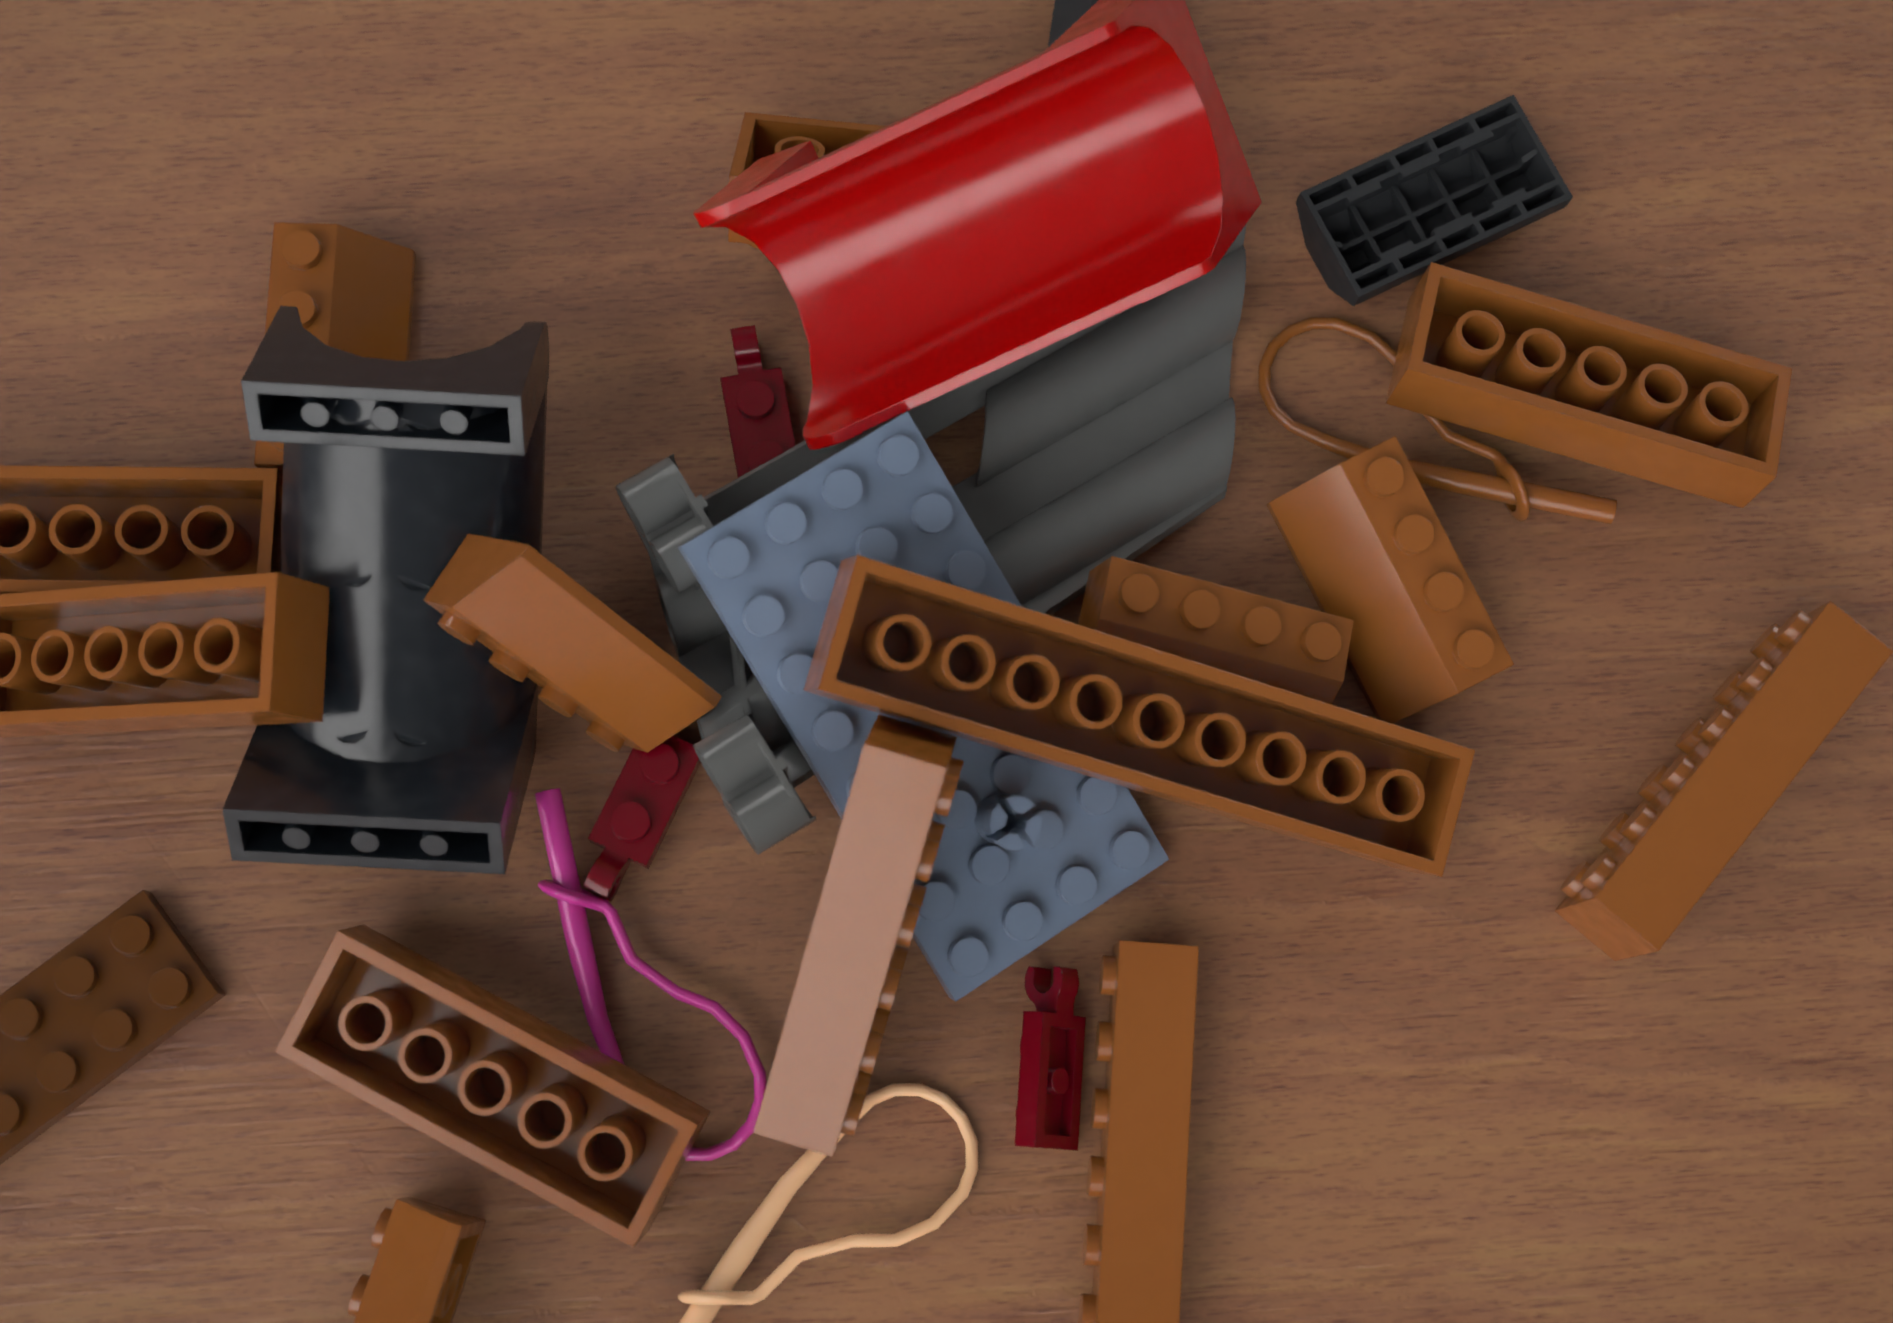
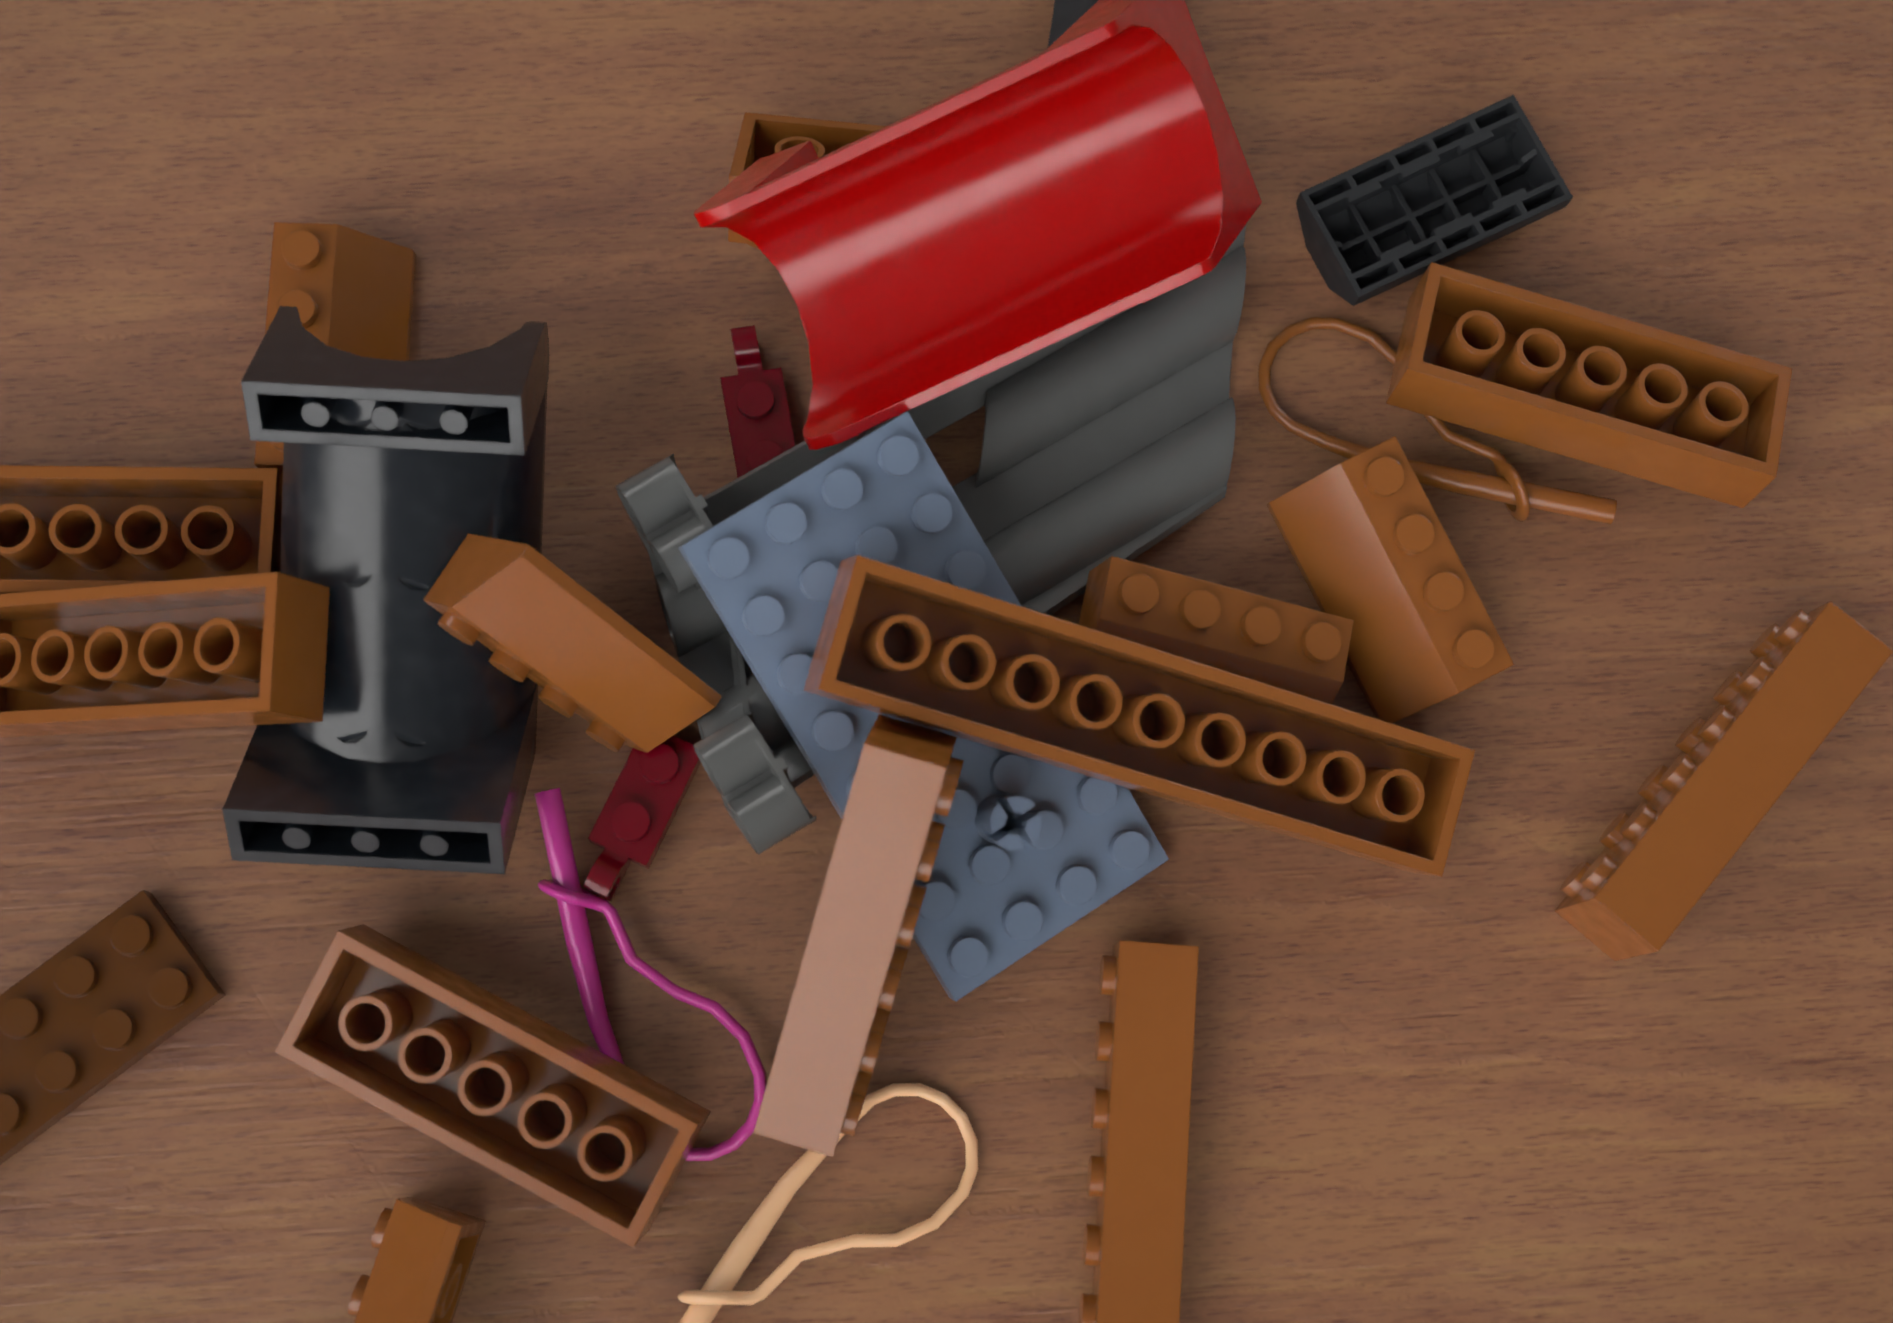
dark red plate [1015,966,1086,1151] -> none

